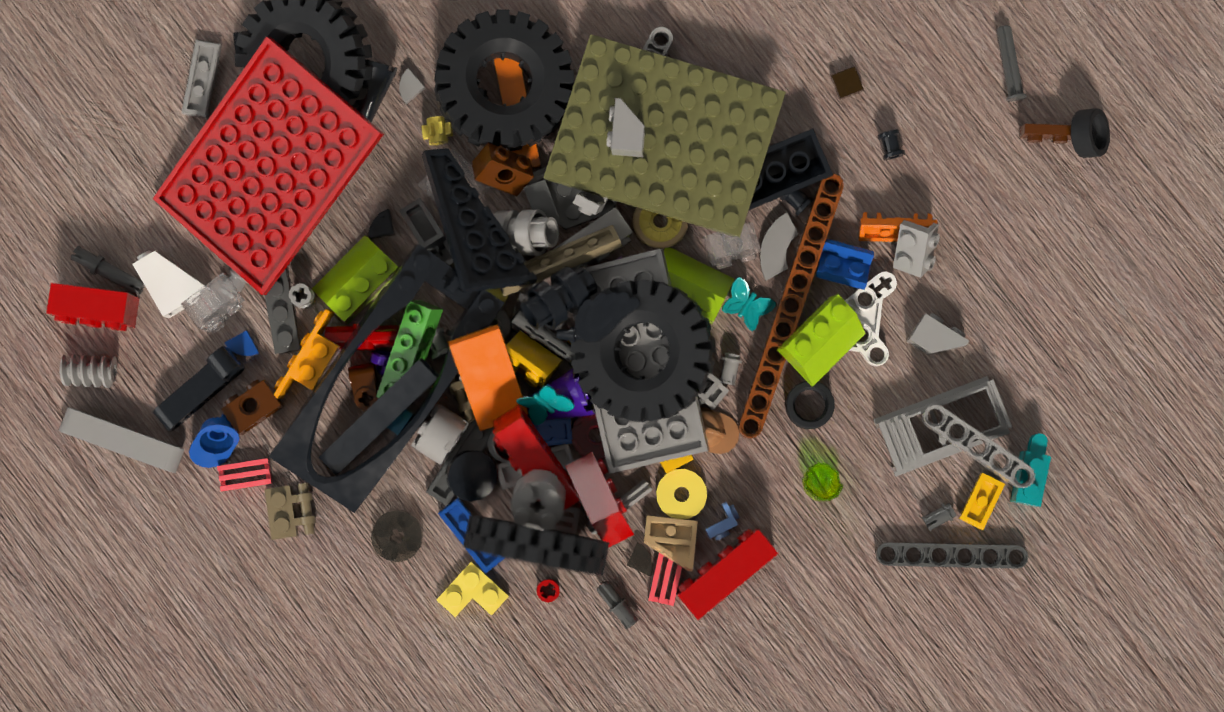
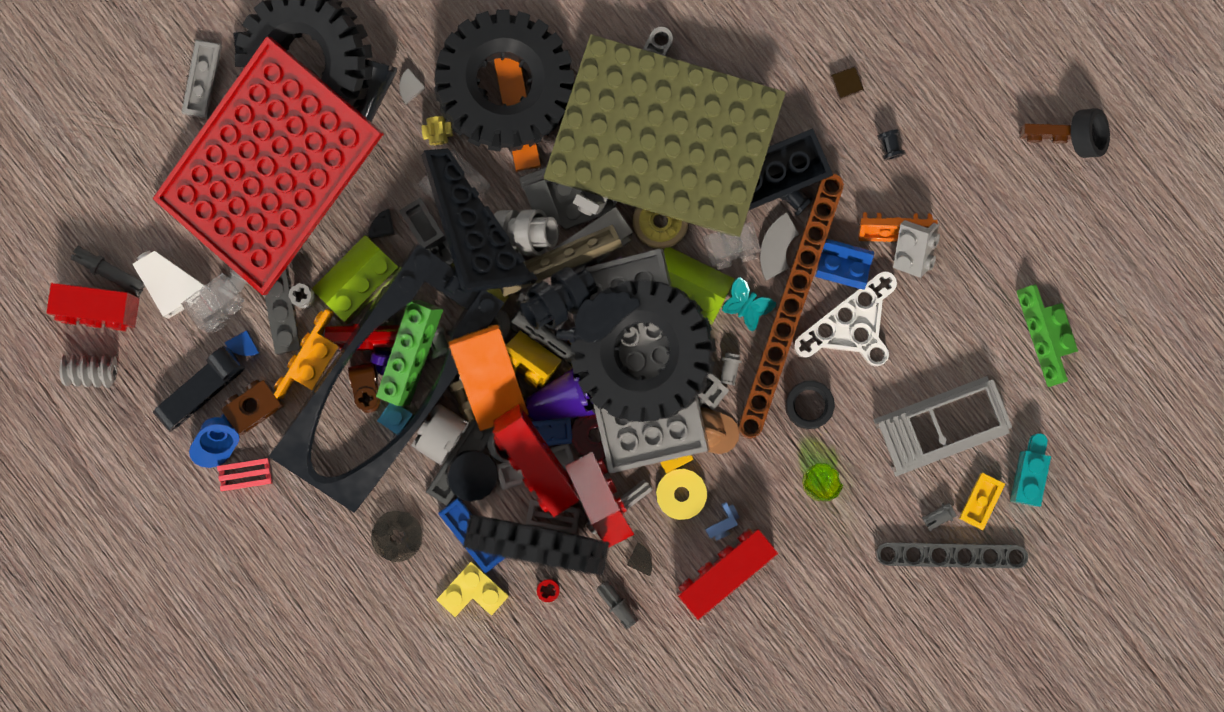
light grey beam [58,407,185,474] -> none
dark tan plate [264,483,316,540] -> none
black tile [319,358,440,476] -> none
reddish brown brick [472,142,534,196] -> none
light grey brick [511,470,566,530] -> none
teal piece [516,386,574,425] -> none
light grey slope [607,98,645,157] -> none
tan wing [644,516,698,571] -> none
coral tile [648,553,682,606] -> none
lime slope [777,294,866,387] -> none
light grey slope [906,313,969,355] -> none
light grey beam [922,405,1035,488] -> none
dark grey axle [996,25,1027,102] -> none
none -> bright green bracket [1017,284,1078,387]

